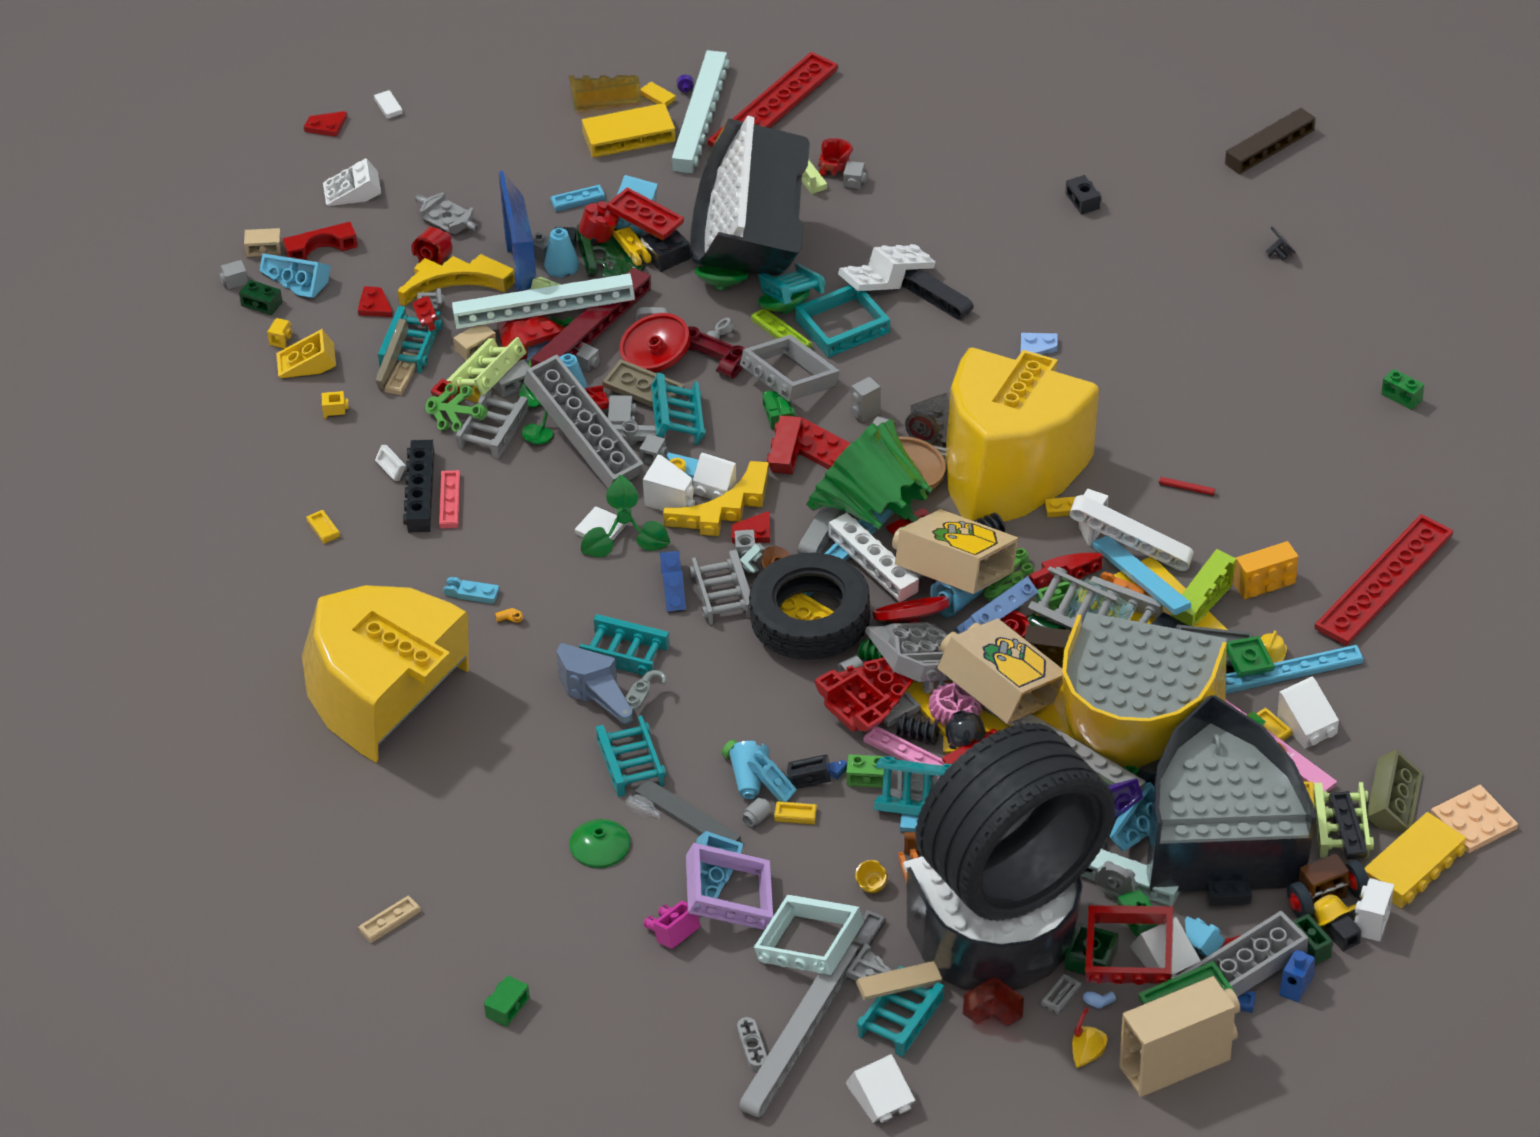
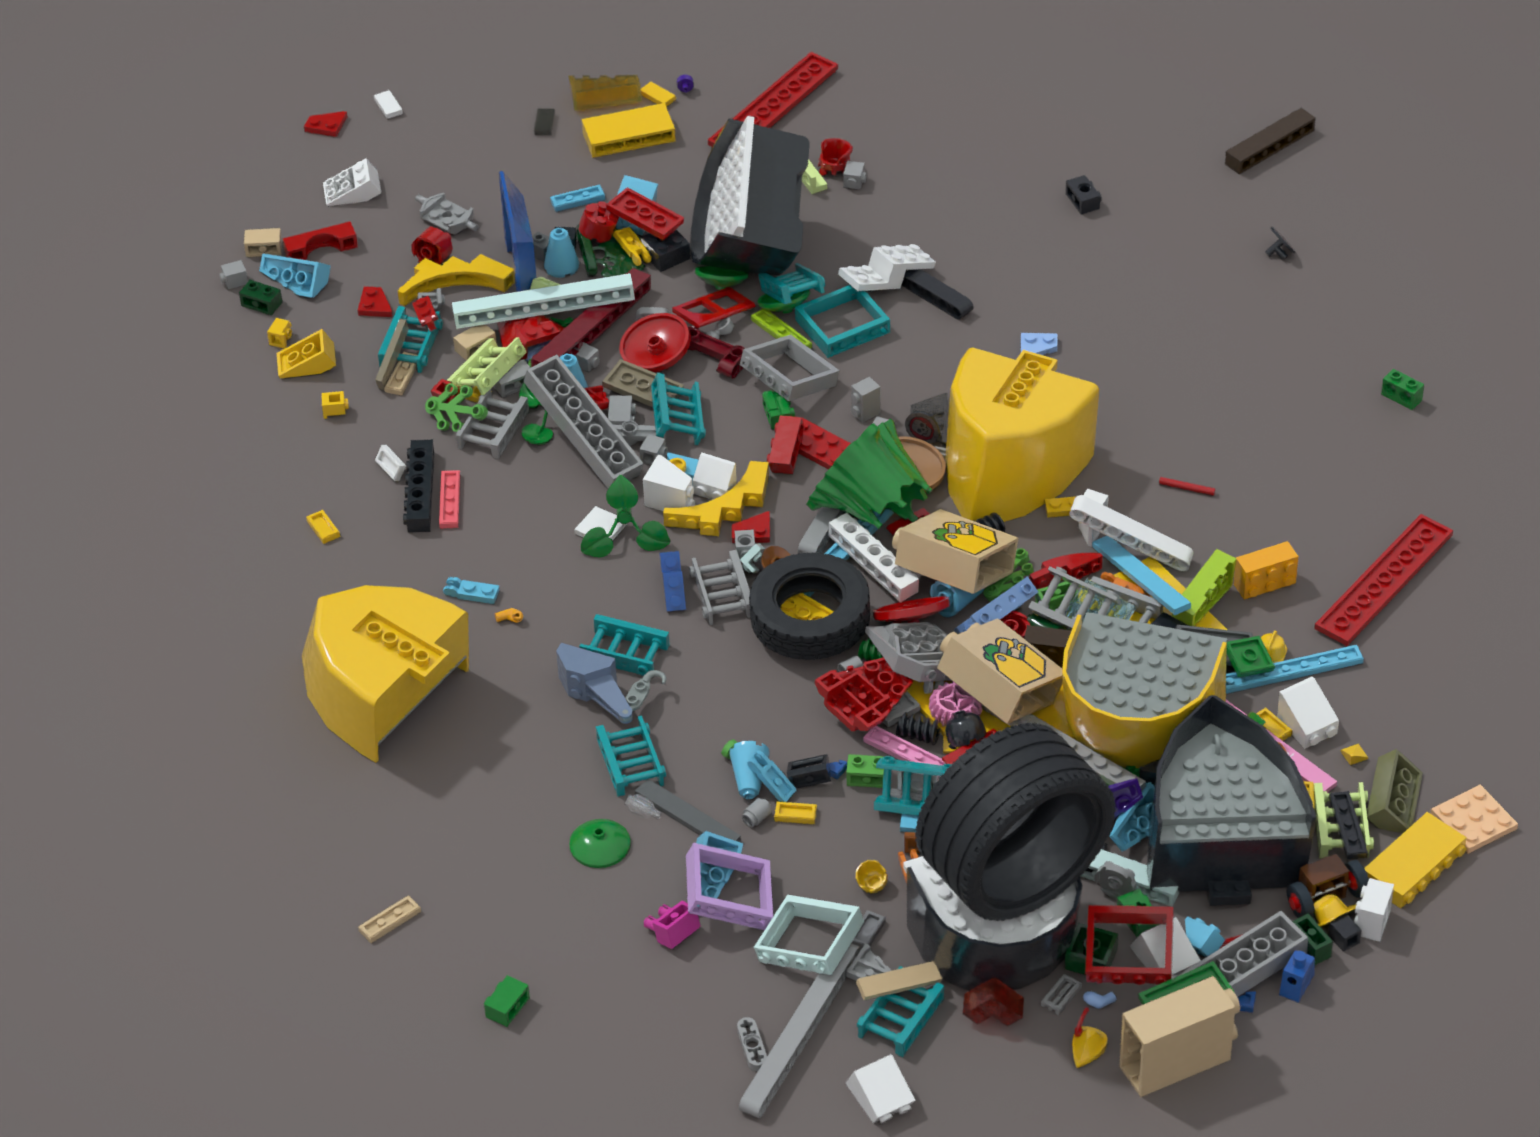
light aqua brick [672,50,730,173] -> none
none -> clear smoke tile [534,108,555,135]
none -> red window [672,287,756,328]
none -> yellow slope [1341,744,1368,765]

